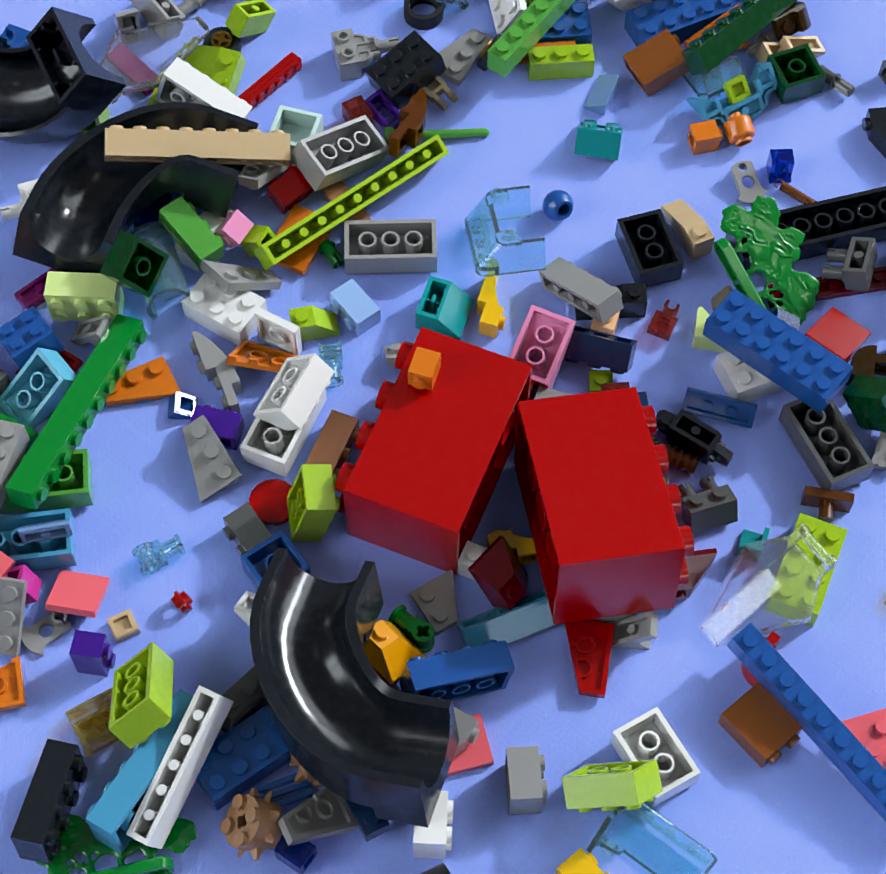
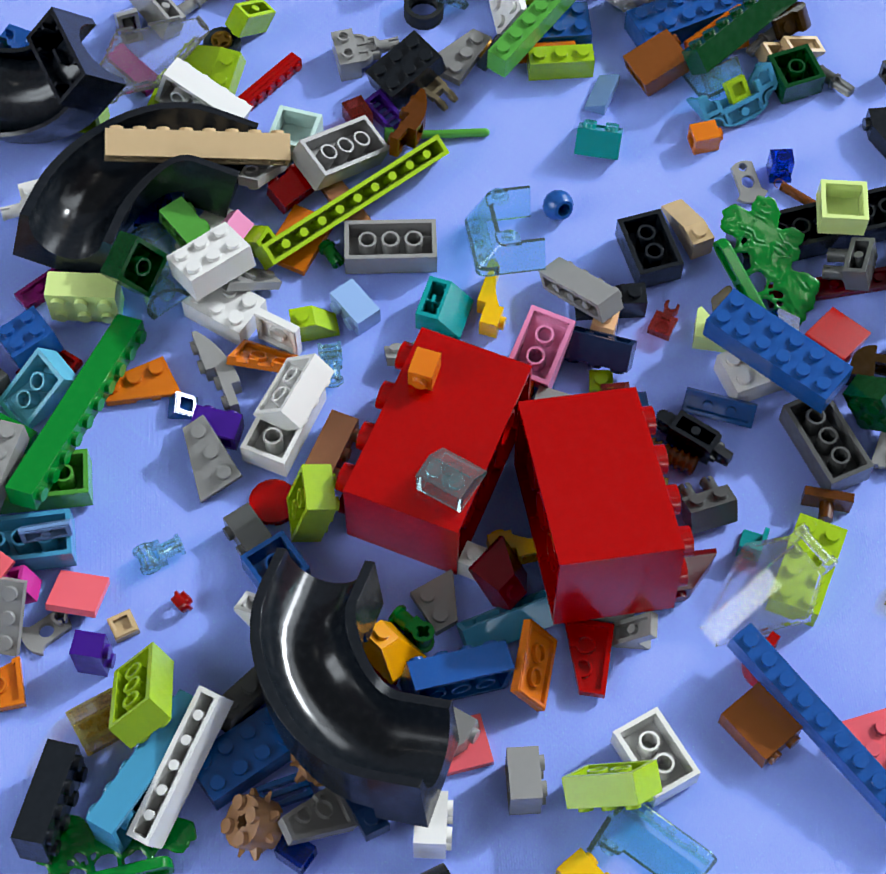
light grey slope [70,315,111,347] -> none
orange head [723,112,756,147] -> none
none -> white brick [166,222,256,301]
none -> clear light blue slope [416,448,487,513]
none -> orange tile [510,619,557,712]
none -> yellowish green piece [816,179,869,236]

